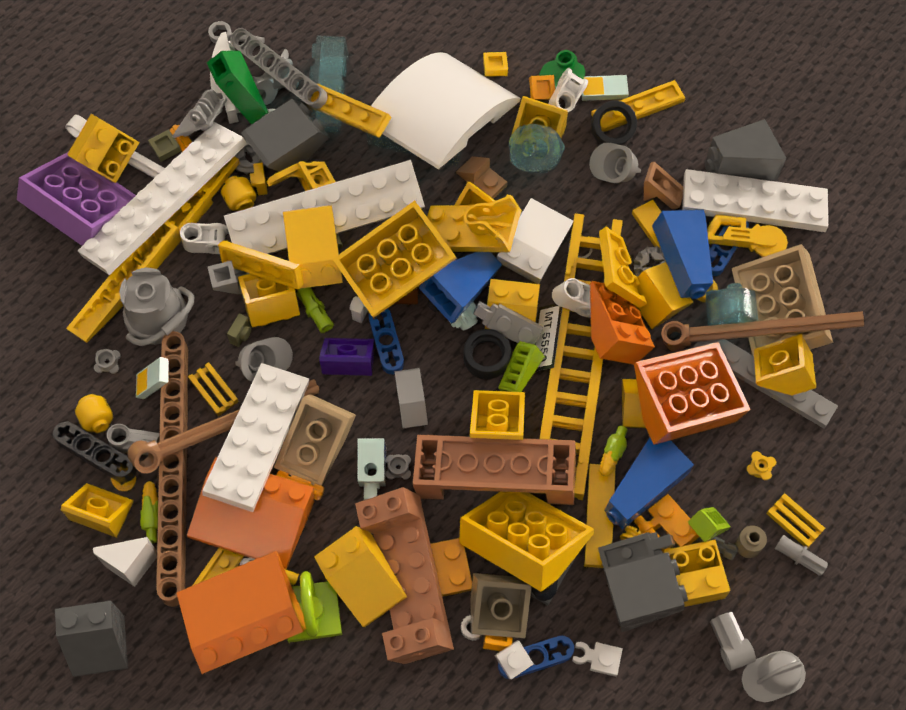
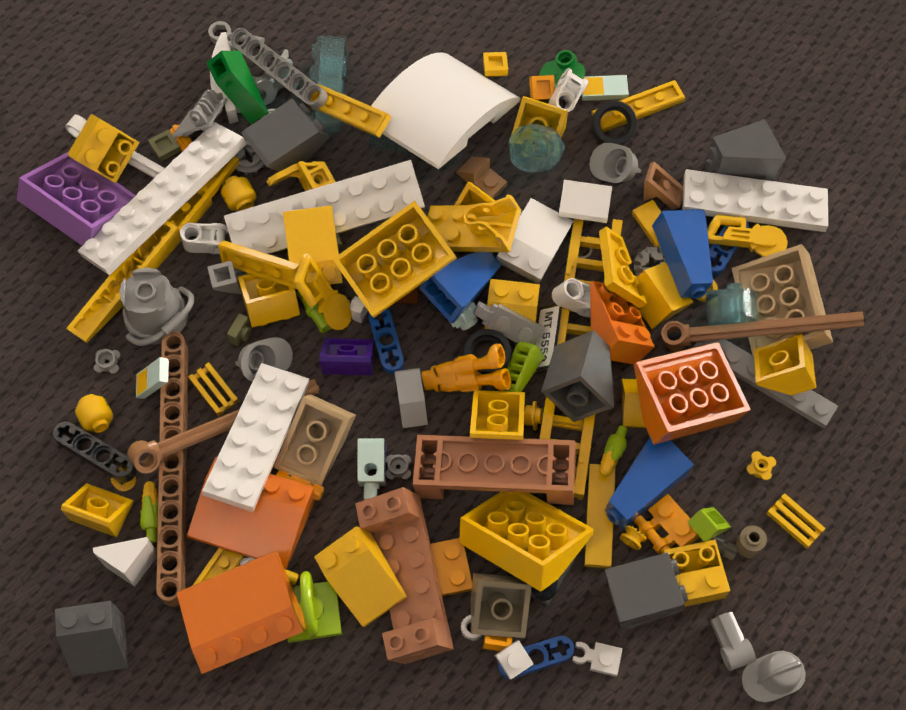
light grey piece [107,424,160,455] -> none
yellow plate [250,162,268,195] -> none
dark grey hinge [598,532,675,571] -> none
light grey axle [775,535,828,575] -> none
none -> yellow piece [293,254,352,330]
none -> light orange piece [421,344,511,392]
none -> yellow plate [524,401,543,430]
none -> dark grey slope [541,330,614,422]
none -> white slope [559,180,612,223]

